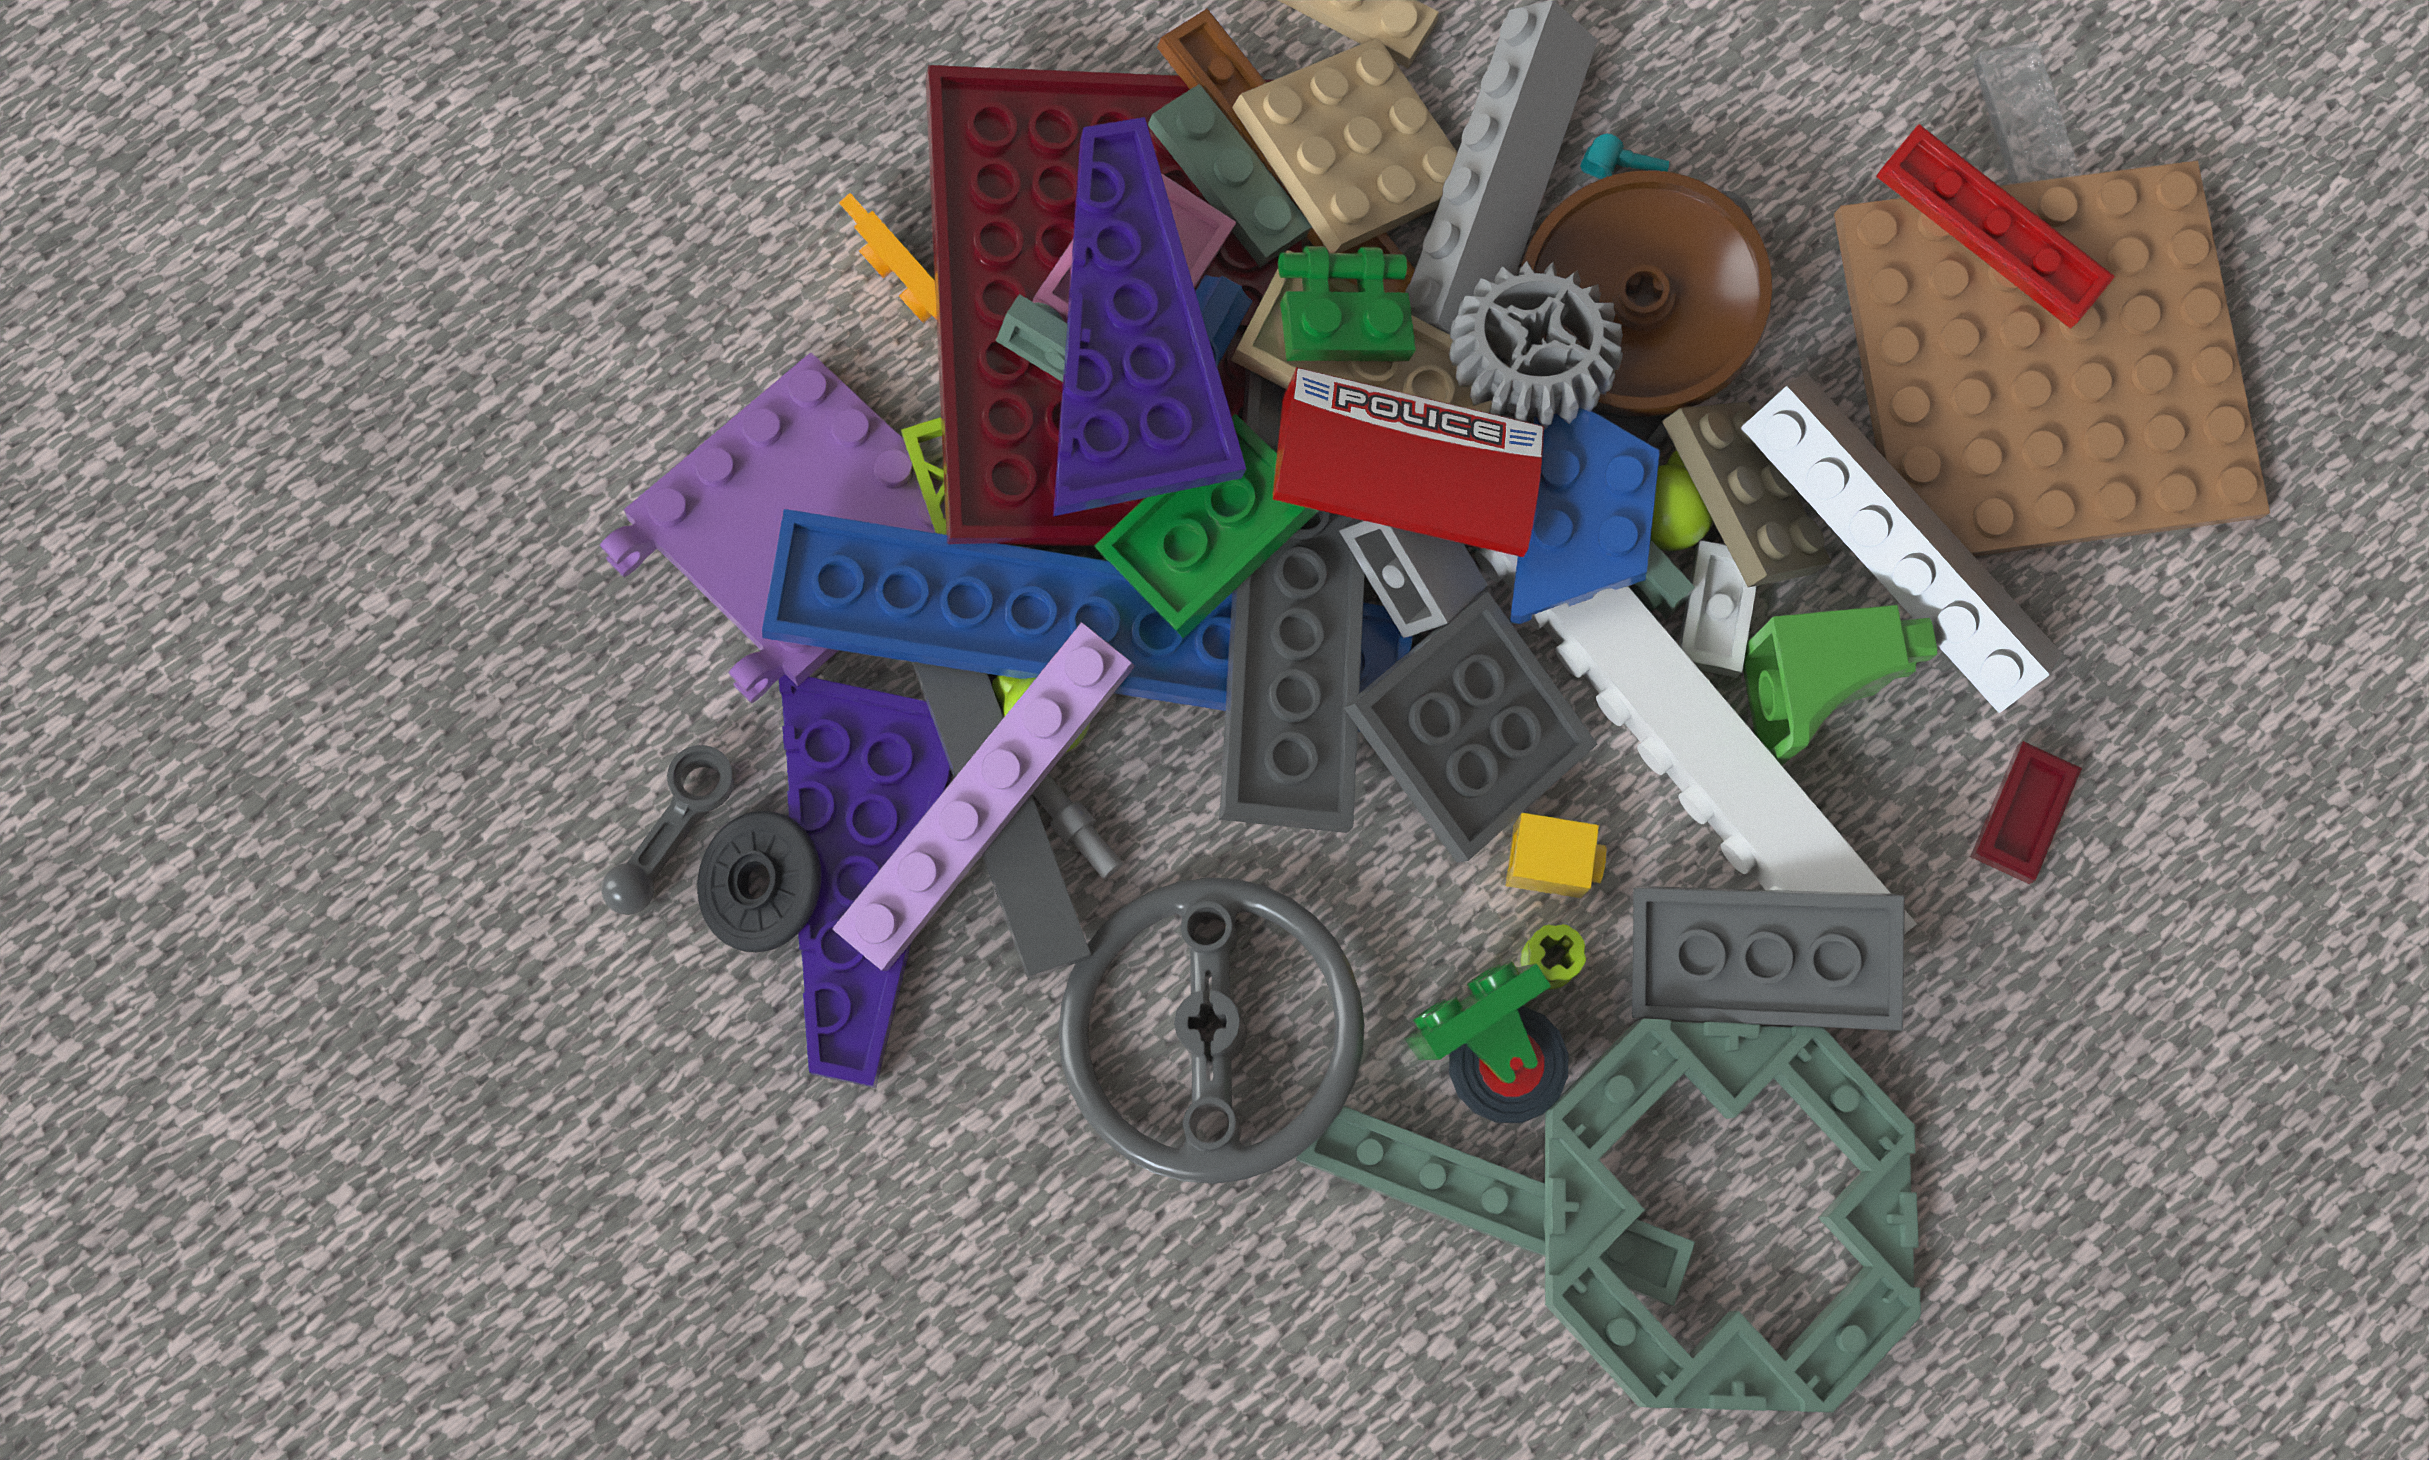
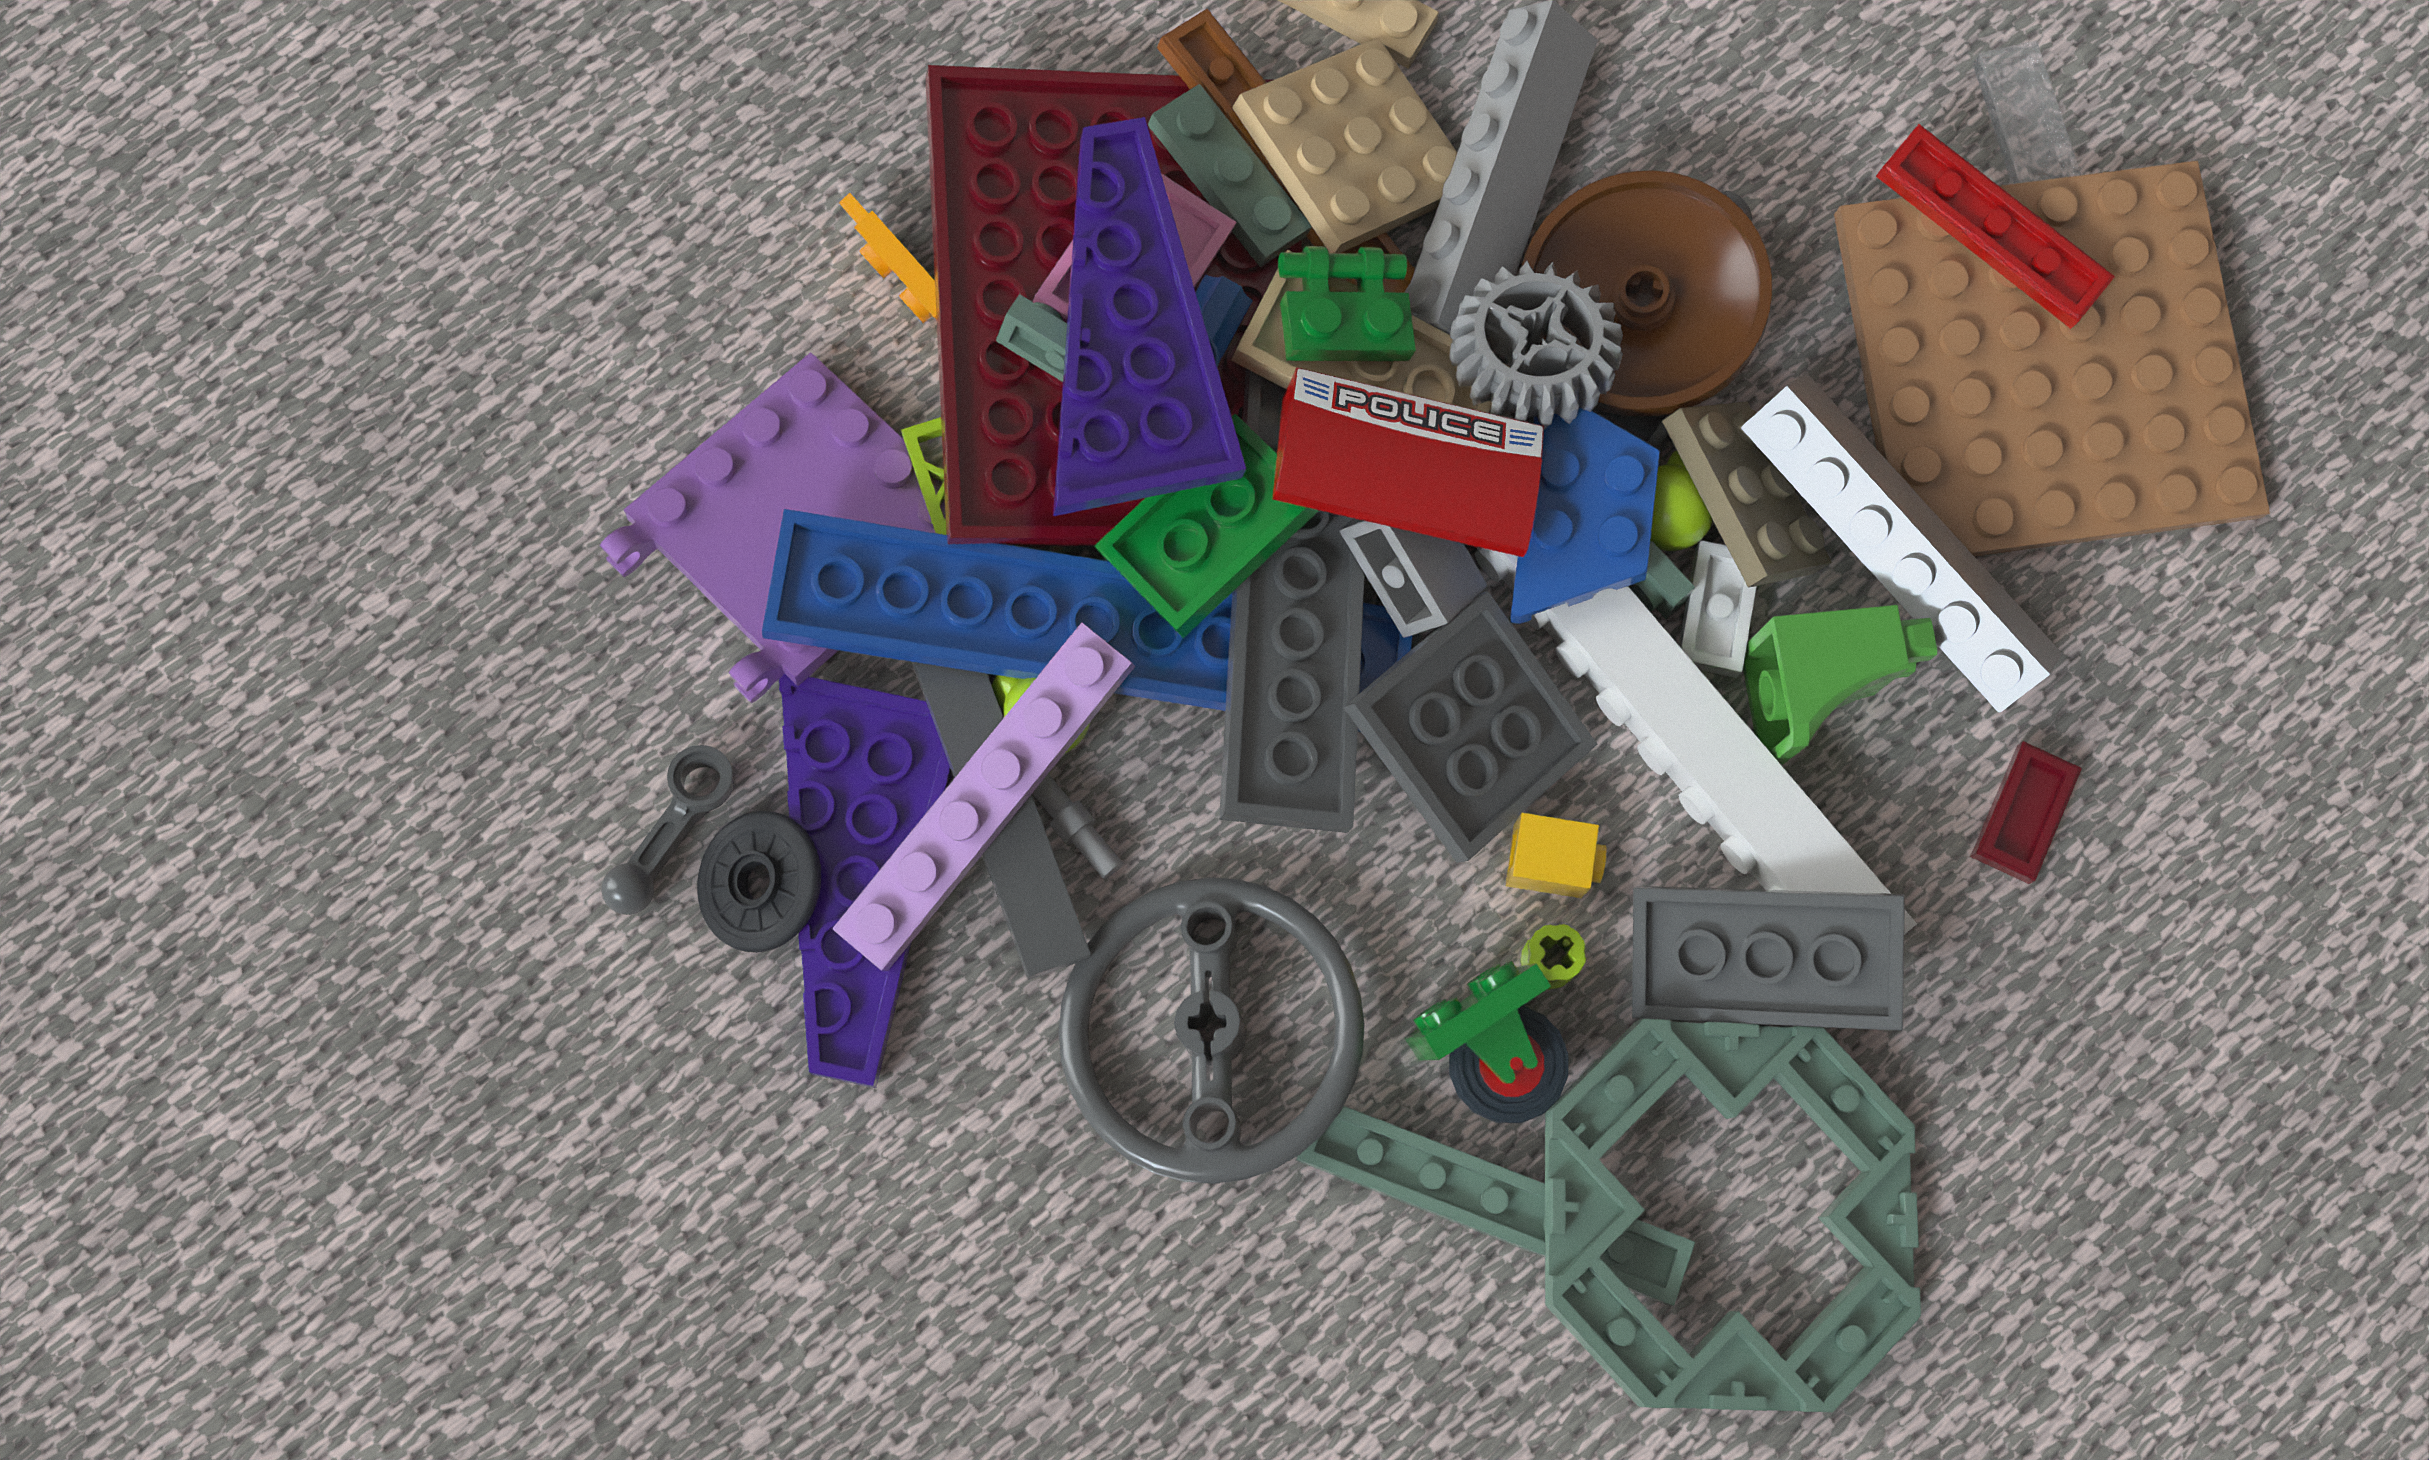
teal hand [1580,133,1669,179] -> none

